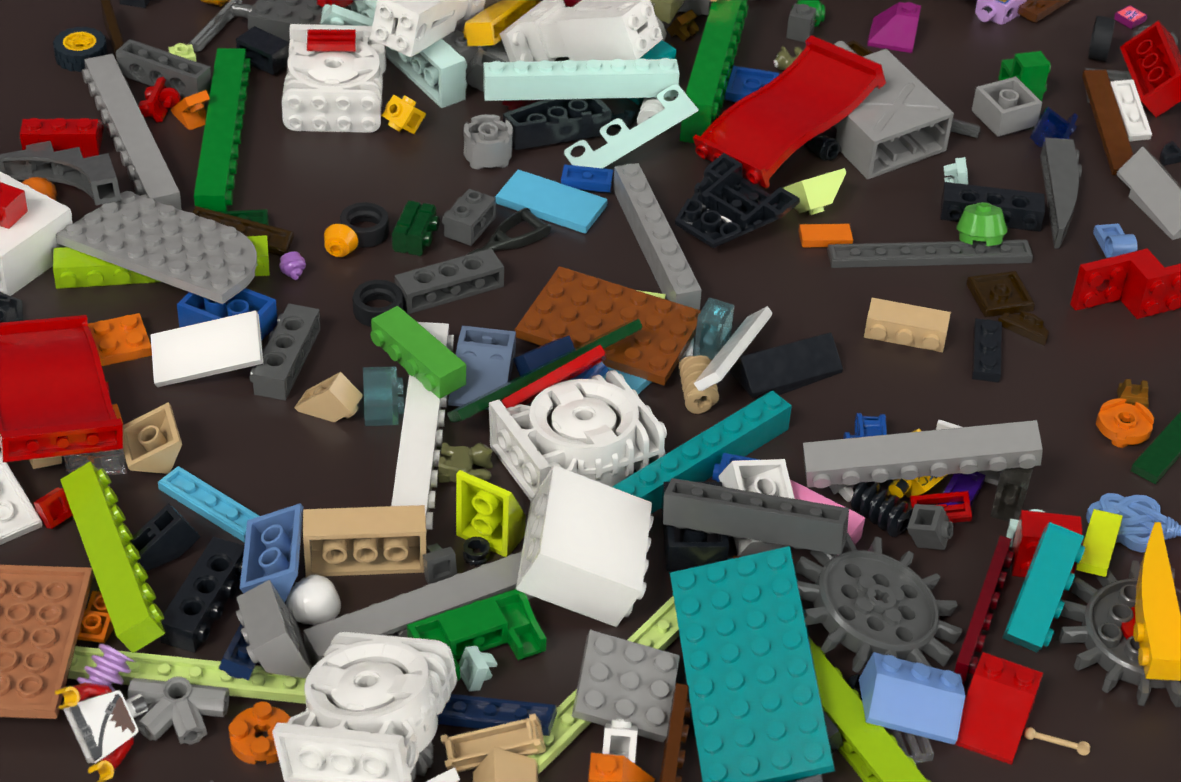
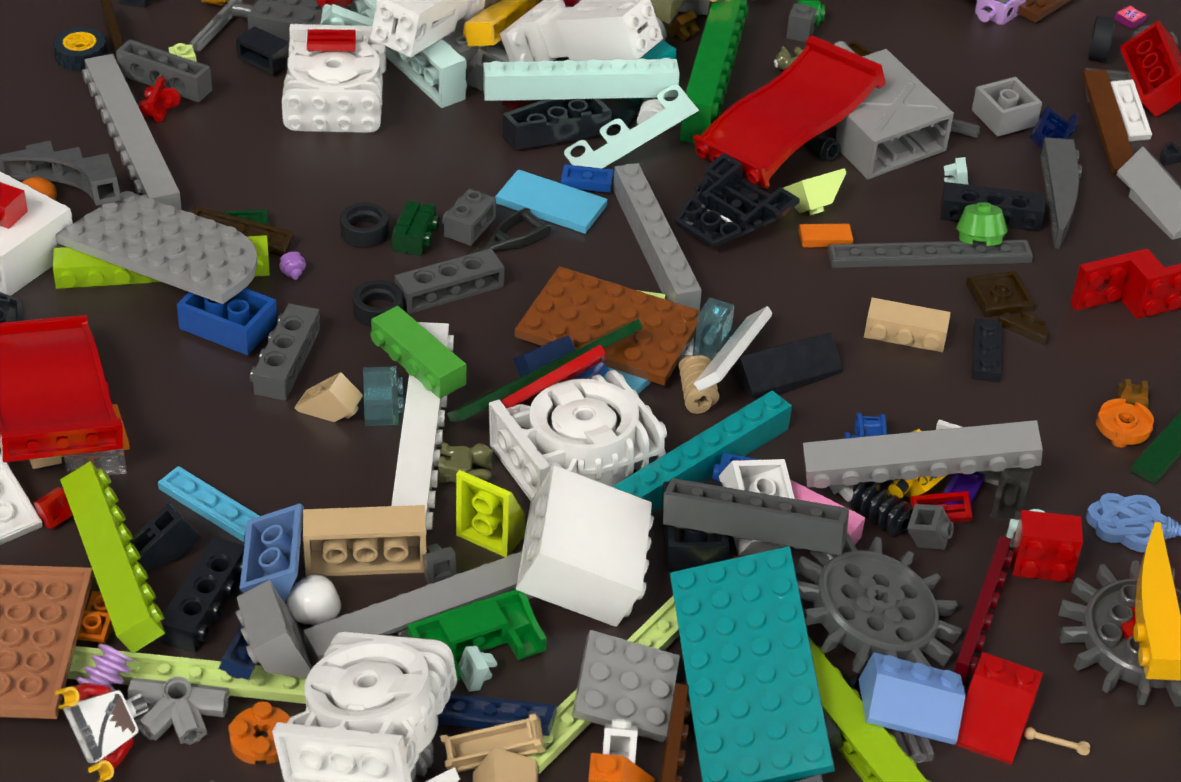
red slope [20,118,104,158] -> none
orange plate [88,313,152,366] -> none
tan slope [123,402,182,474] -> none
white tile [151,311,264,387] -> none
orange slope [171,90,210,130] -> none
green brick [194,48,251,212] -> none
light orange cone [324,224,358,257] -> none
yellow brick [381,94,426,134] -> none
sand blue slope [448,326,516,410] -> none
black bush [463,537,490,566] -> none
light grey brick [464,114,513,169] -> none
blue plate [725,66,779,103] -> none
magenta slope [867,2,921,53] -> none
green brick [998,51,1051,102] -> none
teal brick [1002,522,1085,652] -> none
neon yellow tile [1076,509,1123,577] -> none
medium blue plate [1093,223,1137,258] -> none

